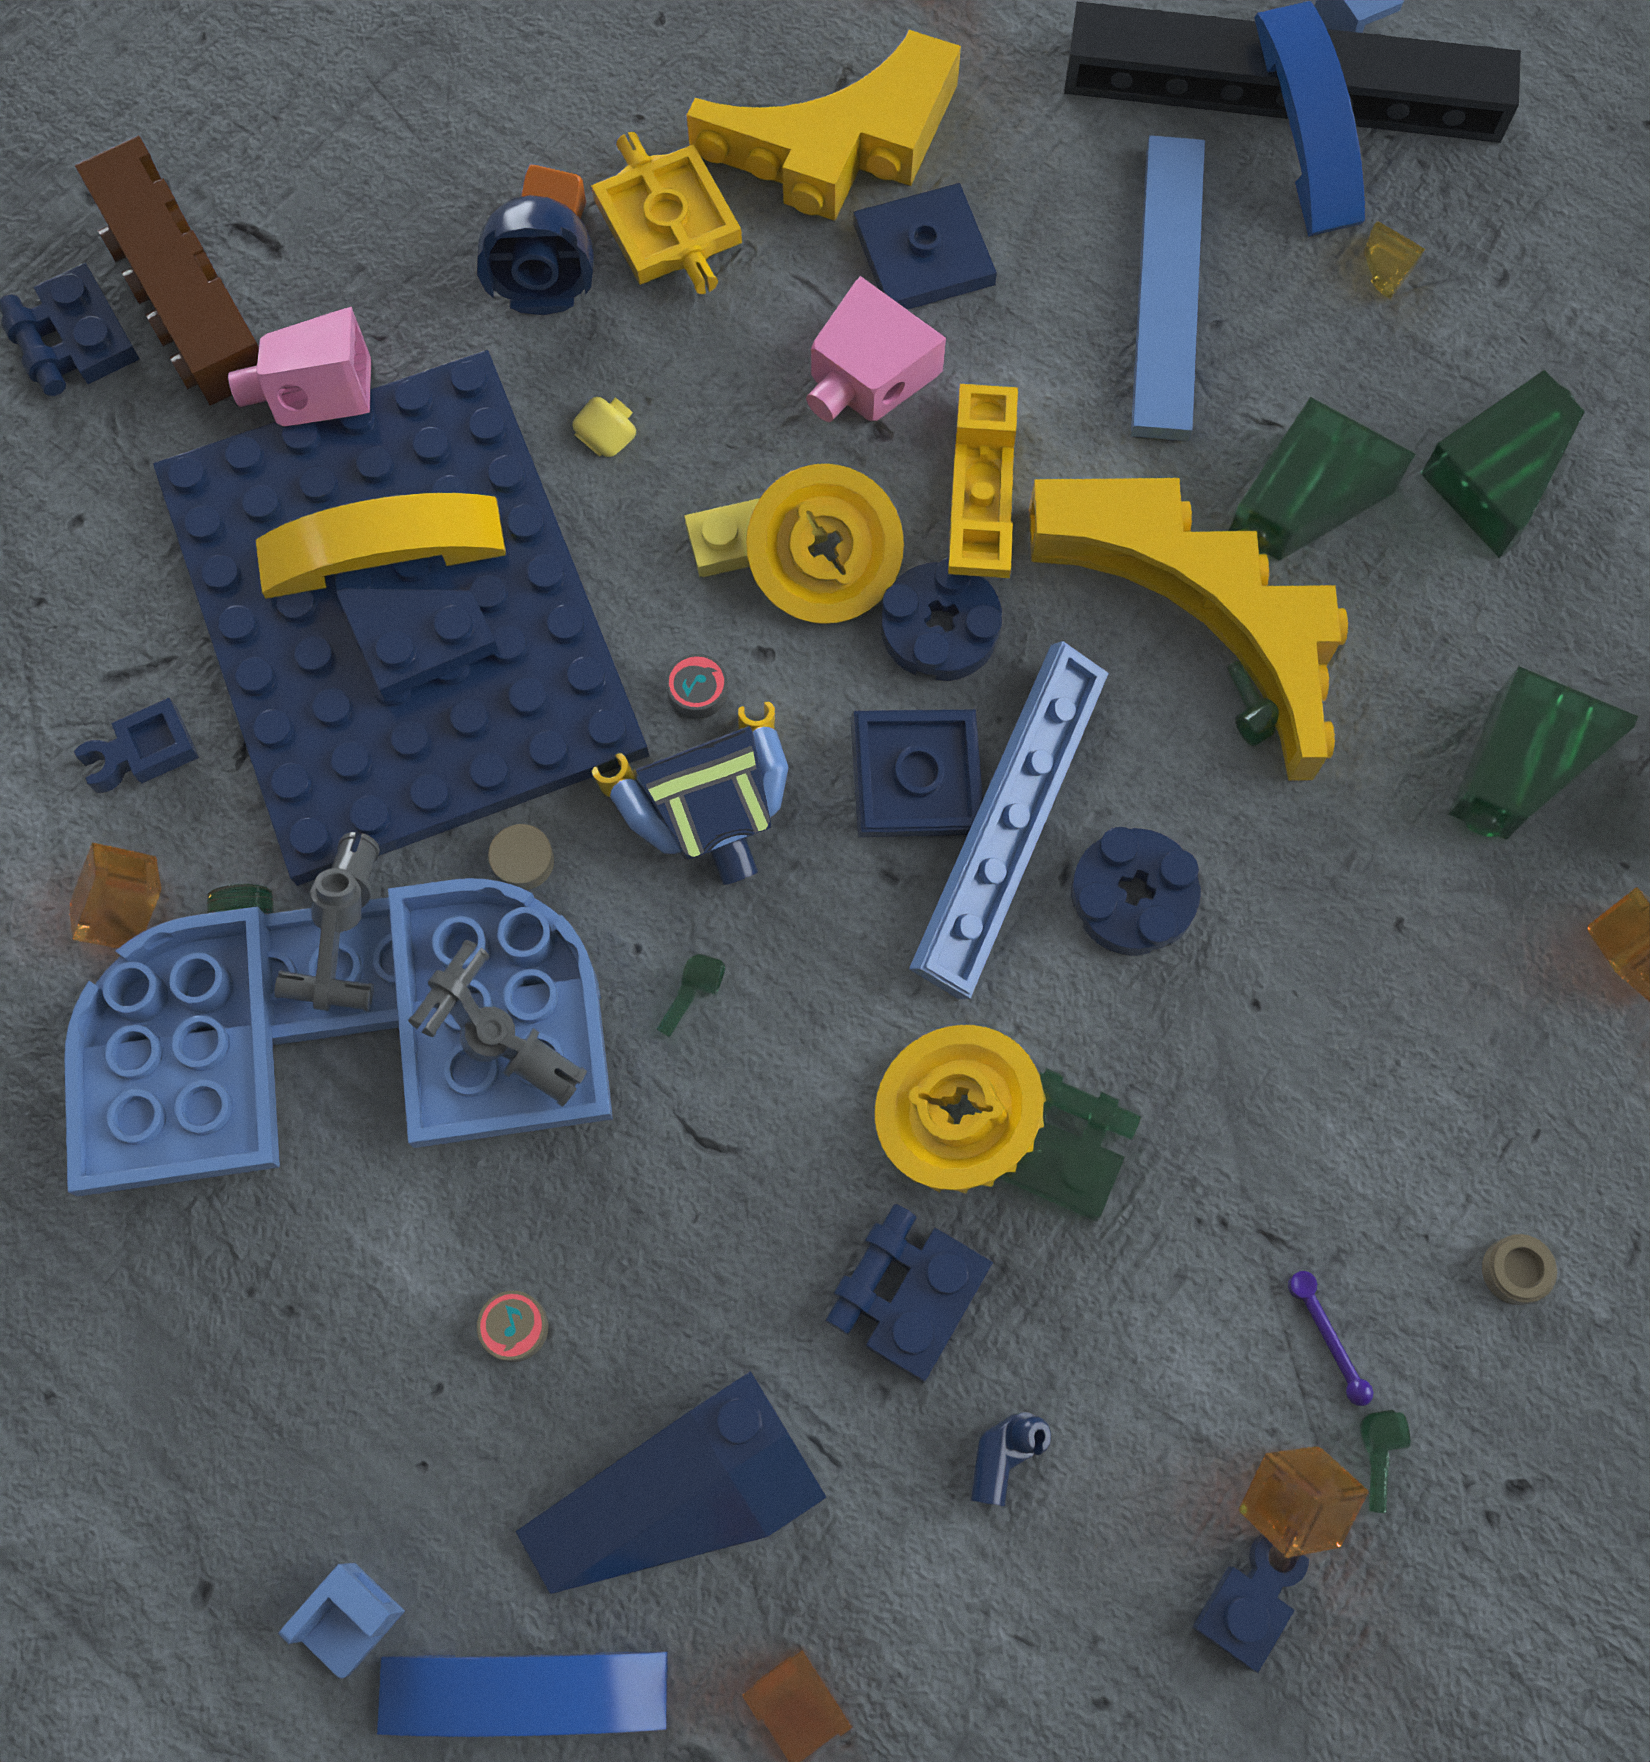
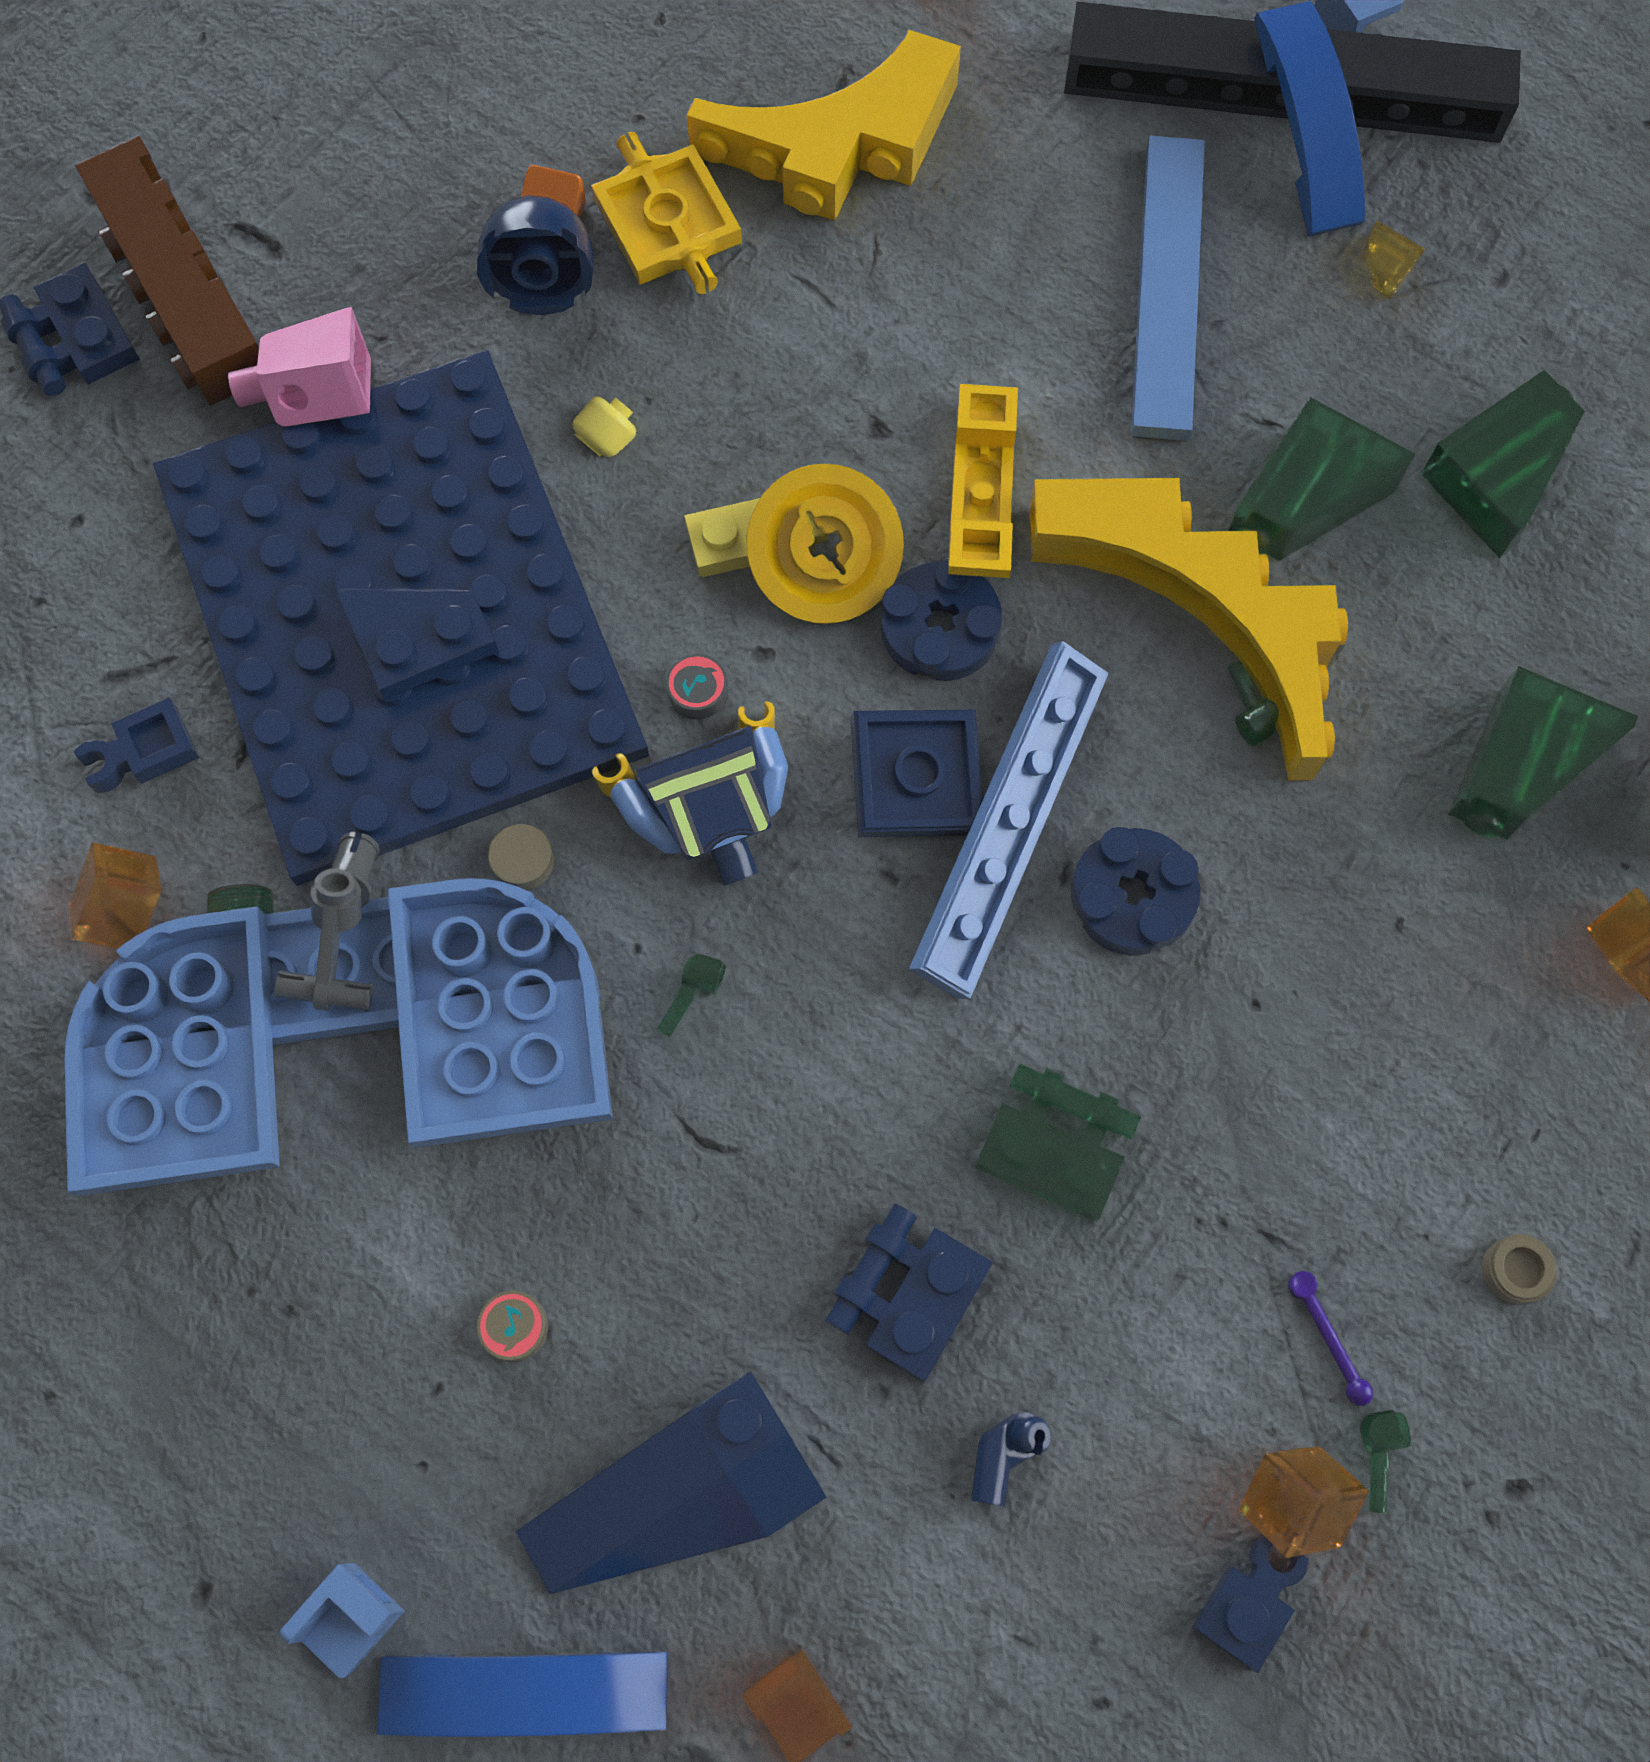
yellow slope [256,493,506,599] -> none
dark grey pin [408,940,587,1107] -> none
bright pink torso [806,276,946,422] -> none
dark blue plate [853,183,997,310] -> none
yellow gear [875,1025,1046,1194] -> none

